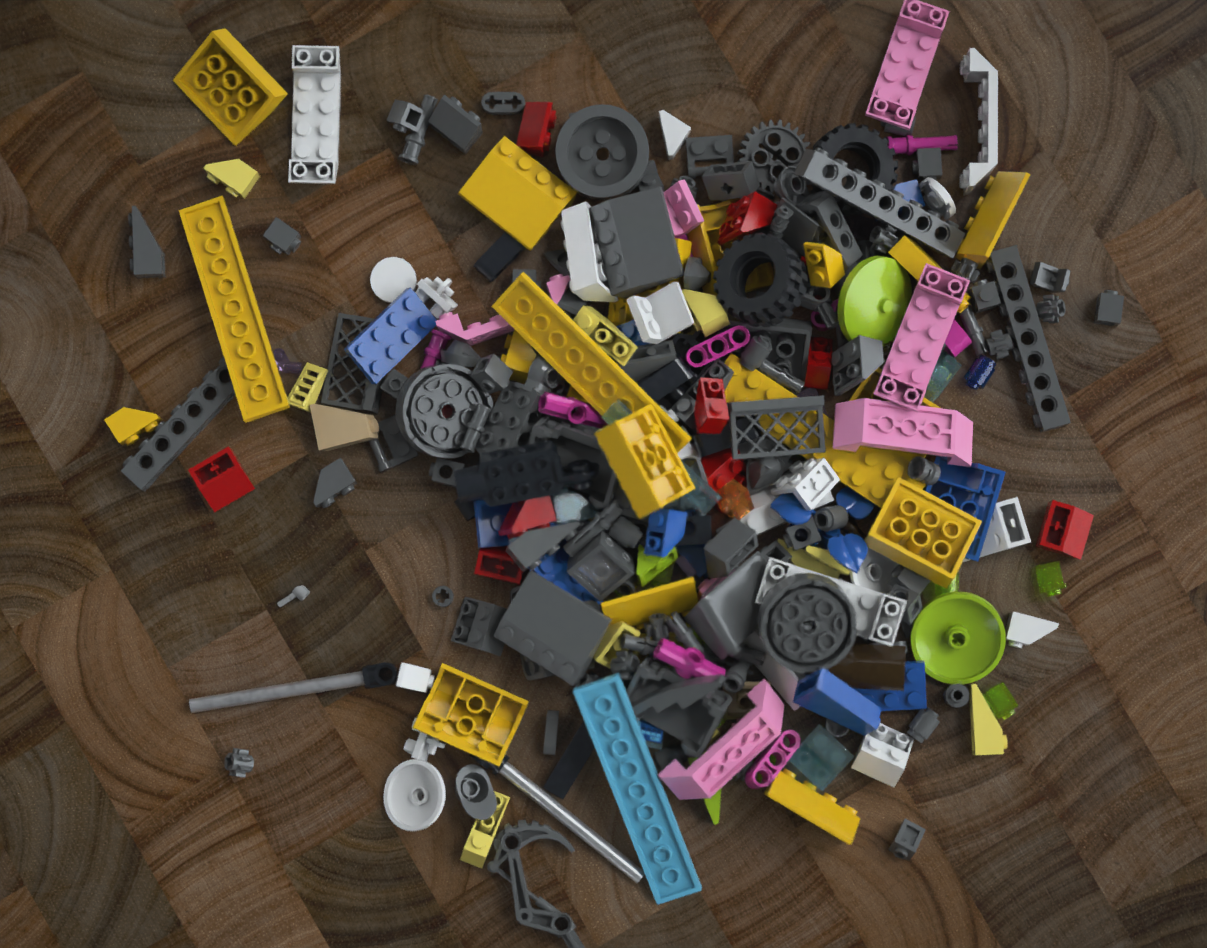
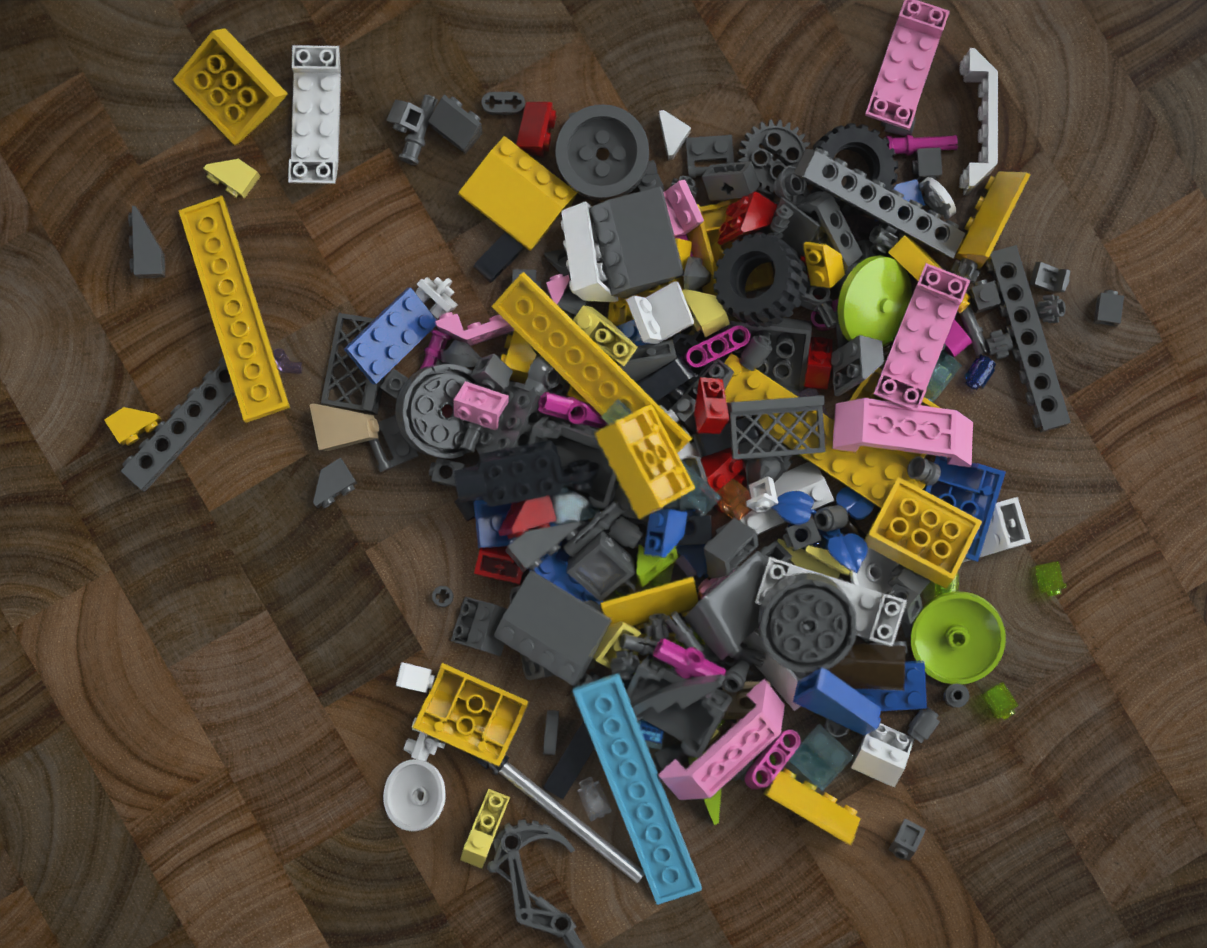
red slope [188,446,255,512] -> none
flat silver piece [189,662,399,713] -> none
dark grey gear [224,748,254,778] -> none
dark grey brick [263,217,301,255] -> none
light grey hand [277,585,310,607] -> none
light yellow slope [287,362,328,413] -> none
white tile [370,257,417,303] -> none
dark grey piece [454,764,497,820] -> none
dark grey pin [757,359,805,395] -> none
white bracket [770,458,840,510] -> none
light yellow slope [968,684,1007,755] -> none
white slope [1005,611,1059,649] -> none
red slope [1035,500,1094,560] -> none
none -> bright pink bracket [453,381,509,430]
none -> clear hips [577,777,612,821]
none -> white bracket [746,476,778,512]

